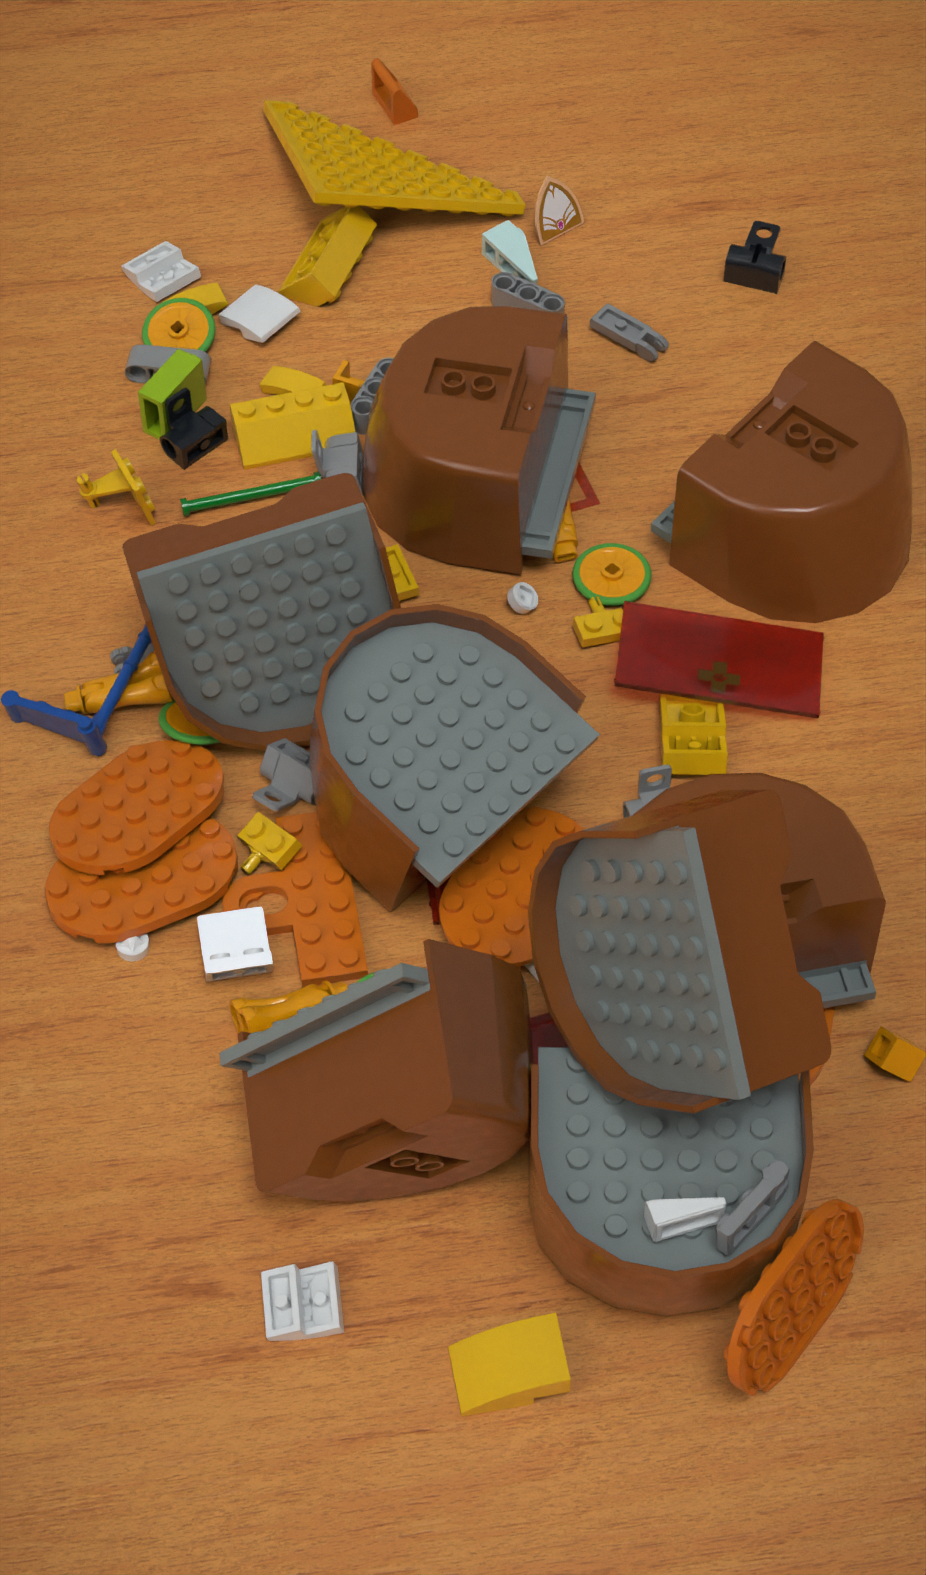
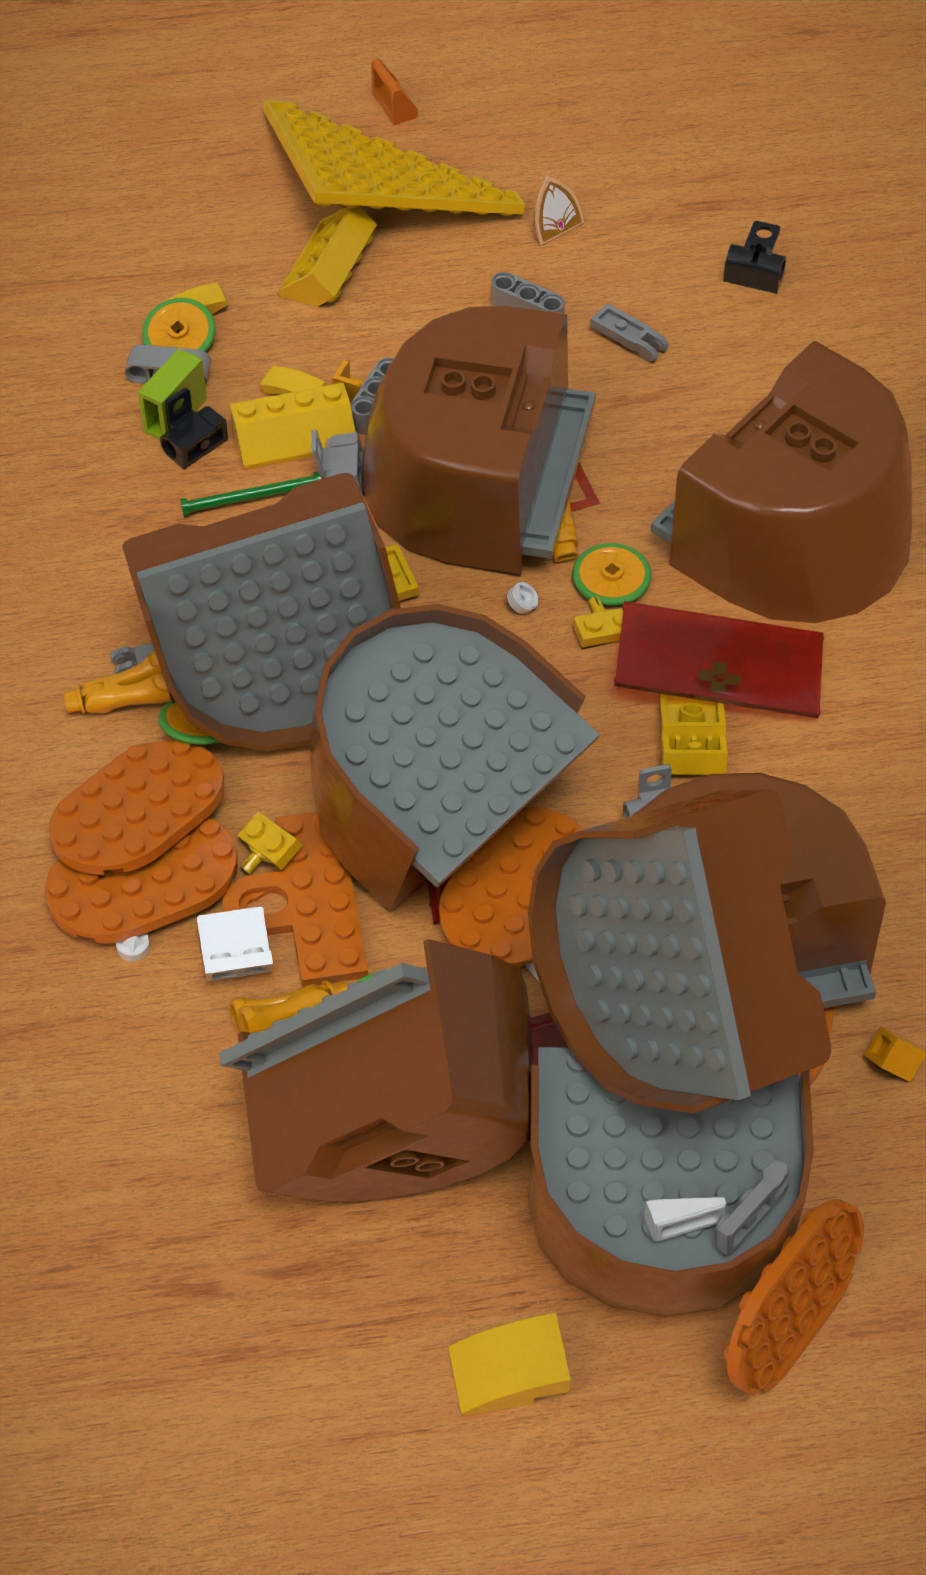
blue piece [1,624,152,756] -> none
yellow plate [76,449,156,526] -> none
white slope [121,241,201,302] -> none
white slope [218,284,300,343] -> none
light grey piece [252,738,316,811] -> none
white slope [261,1261,344,1341] -> none
light aqua slope [482,220,538,285] -> none

